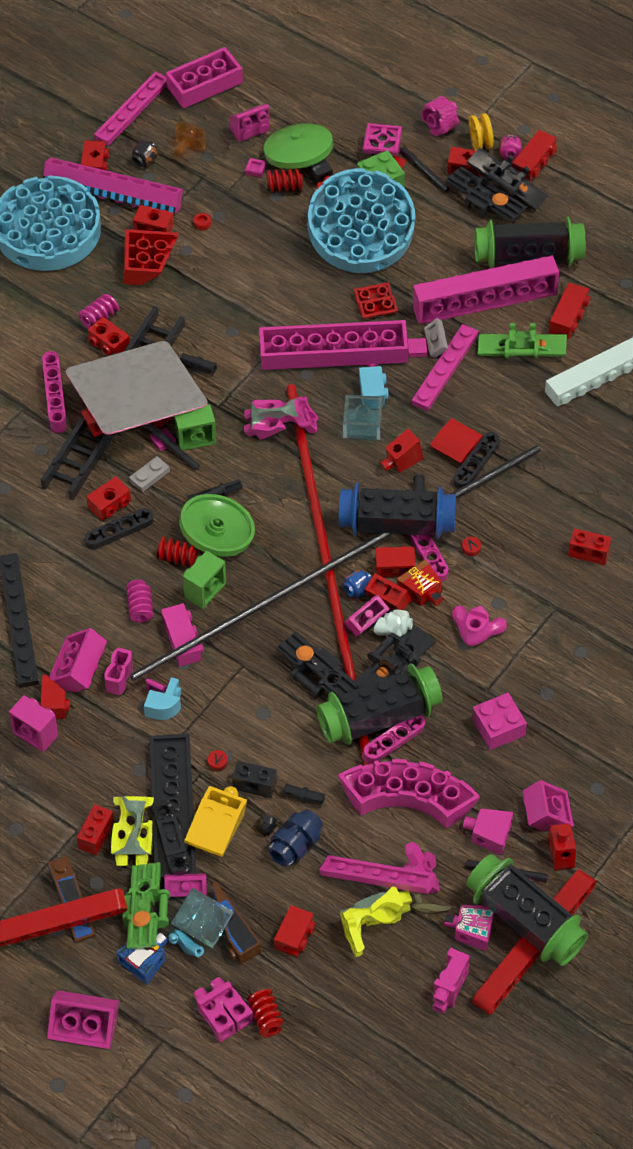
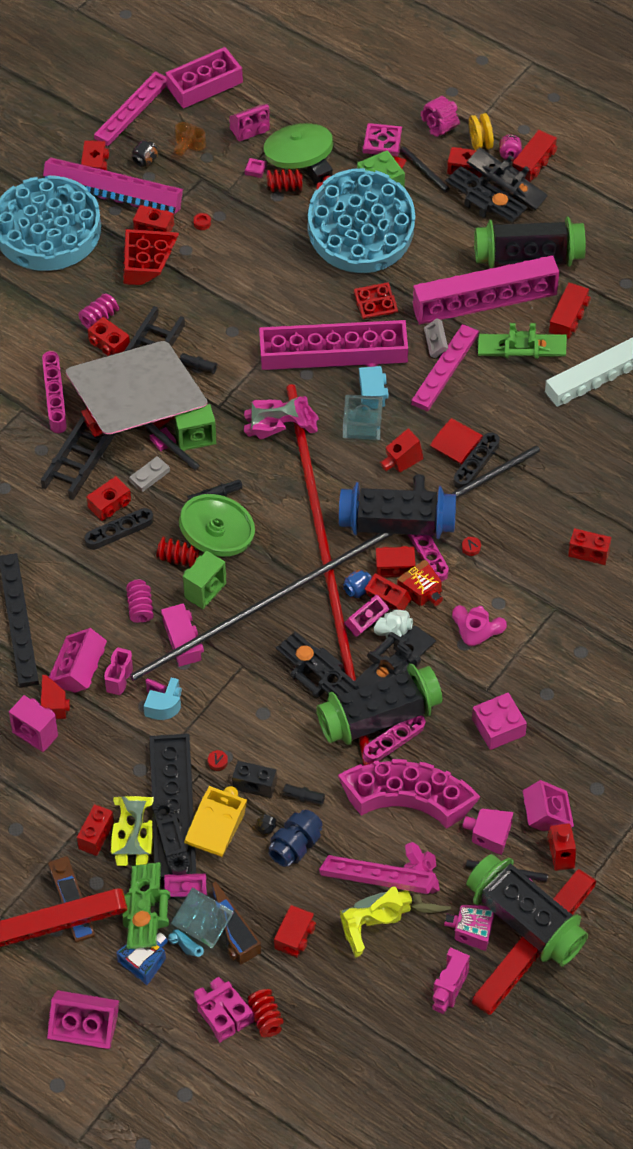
dark pink tile [408,338,427,357] -> none

